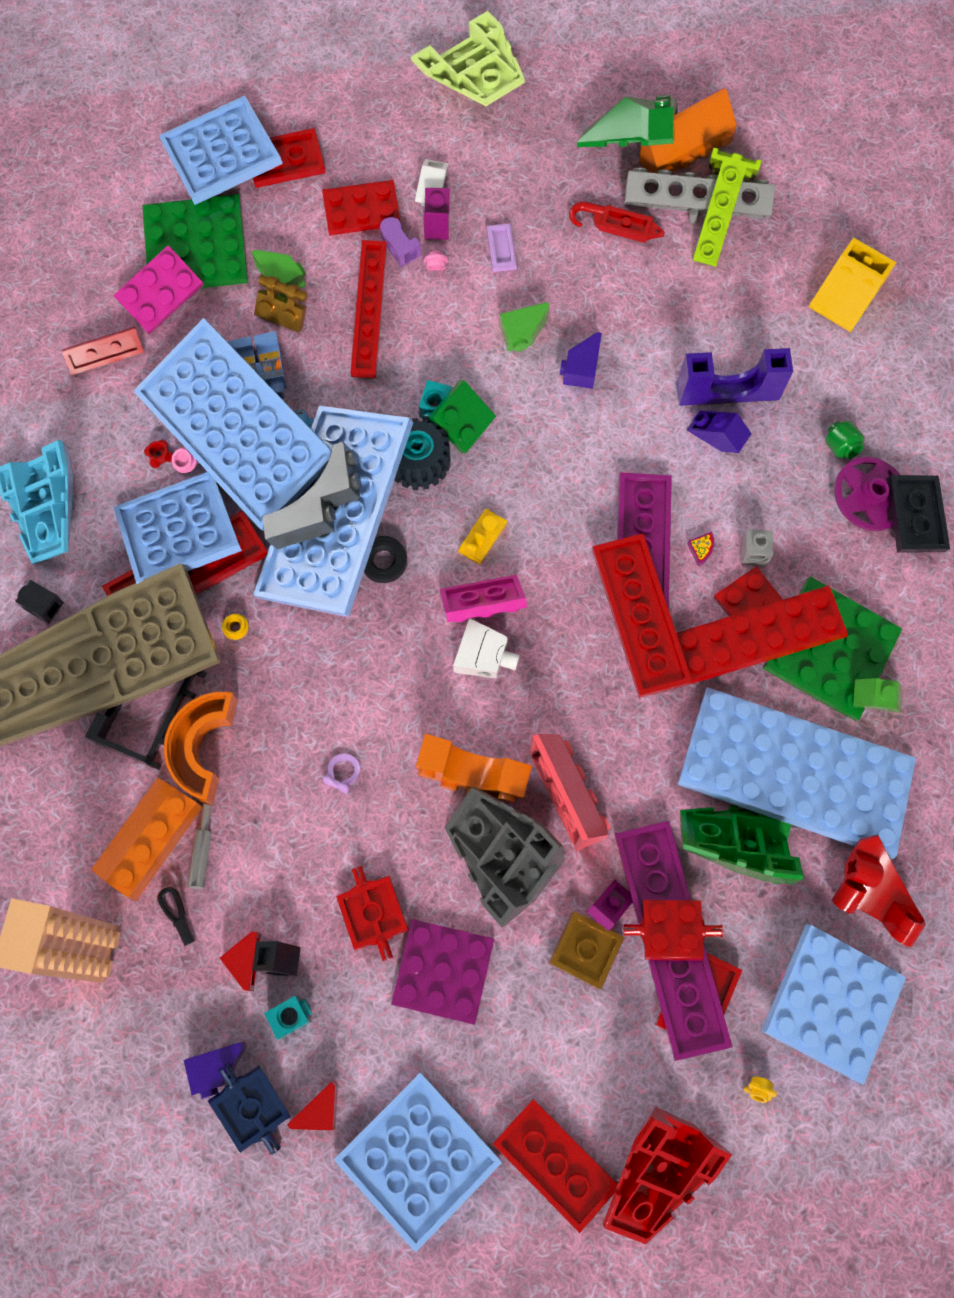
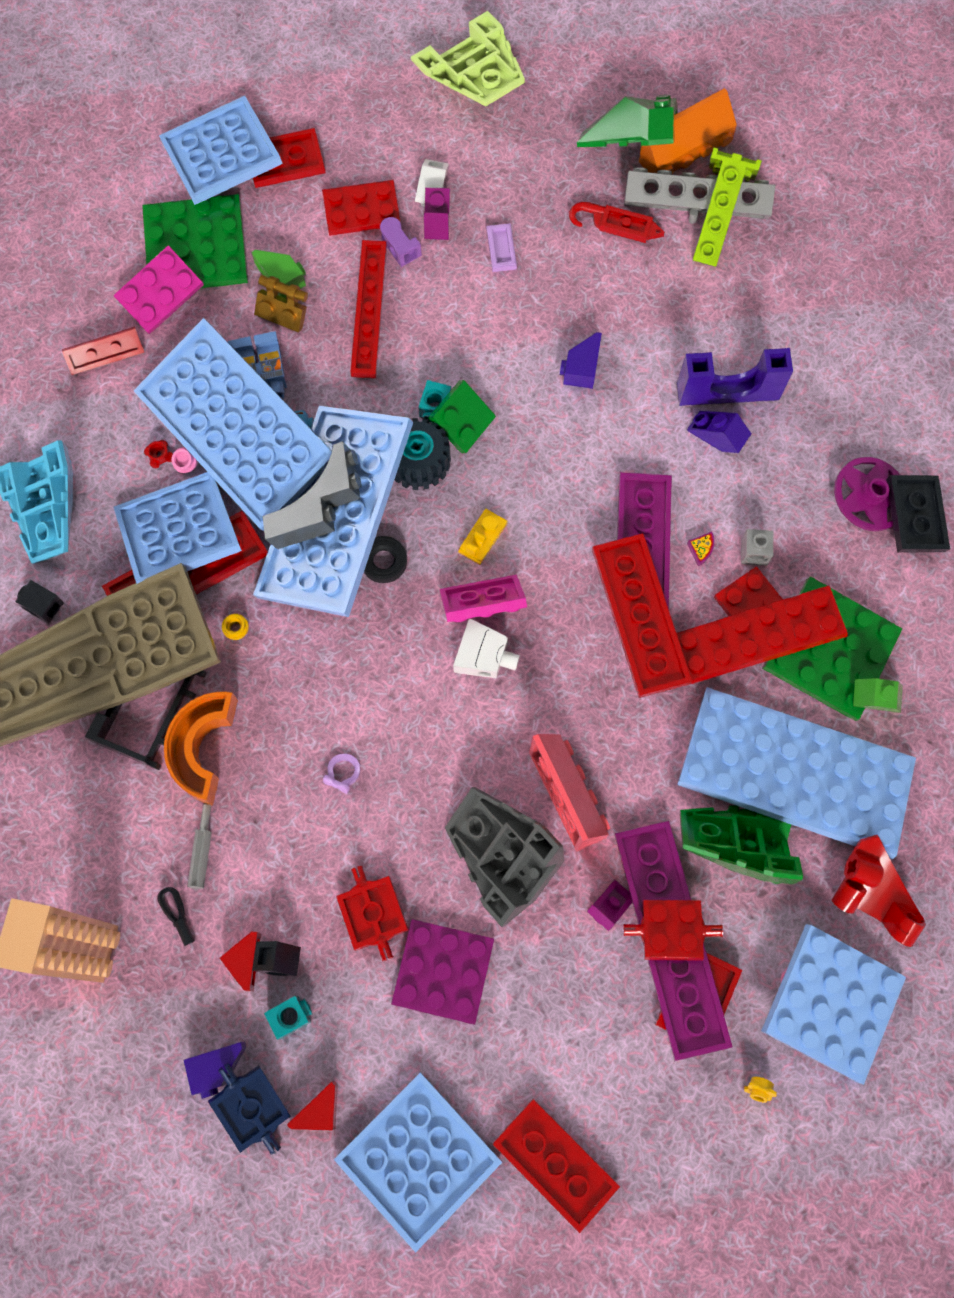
orange slope [91,778,203,901] -> none
orange brick [415,733,532,803] -> none
bright pink plate [424,251,448,271] -> none
bright green slope [499,302,549,352] -> none
pearl gold plate [548,911,625,990] -> none
red wedge [602,1107,732,1244] -> none
yellow slope [808,237,897,332] -> none
green head [825,421,865,459] -> none

